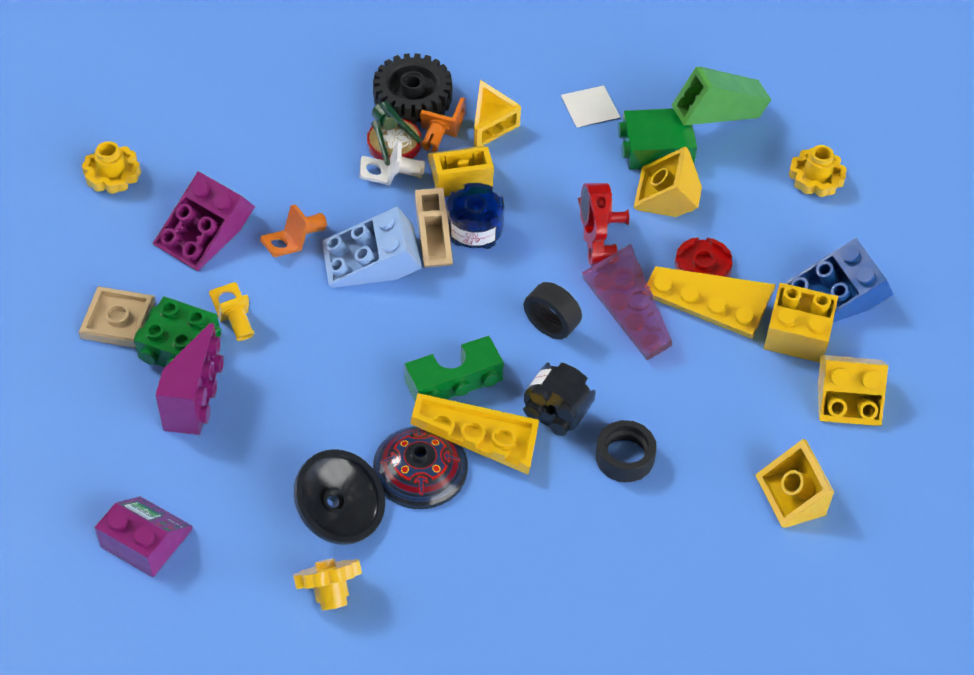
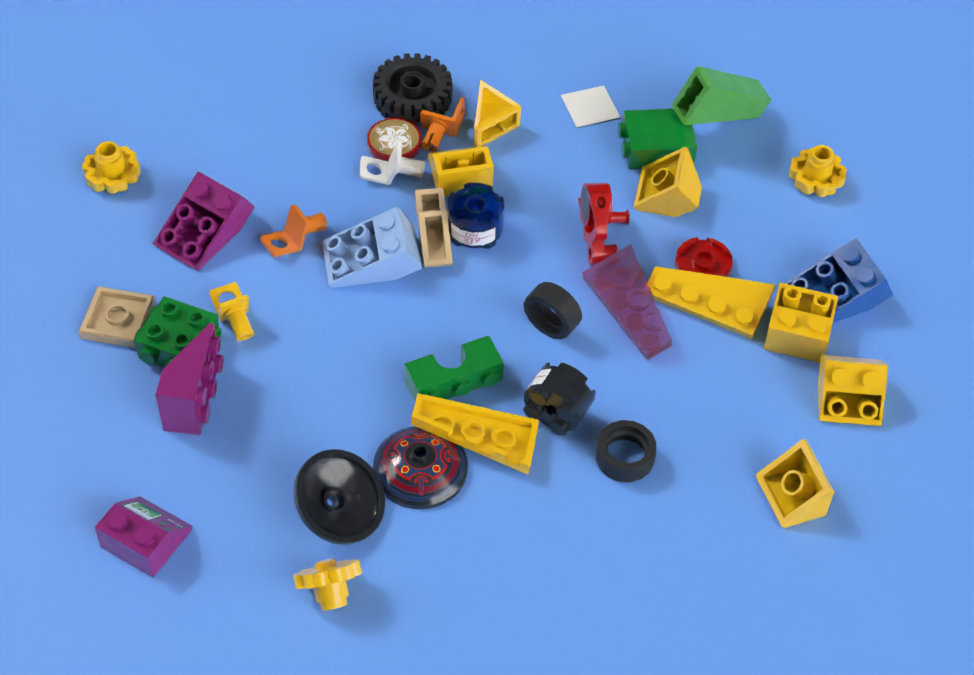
dark green plant [371,101,422,166] -> none

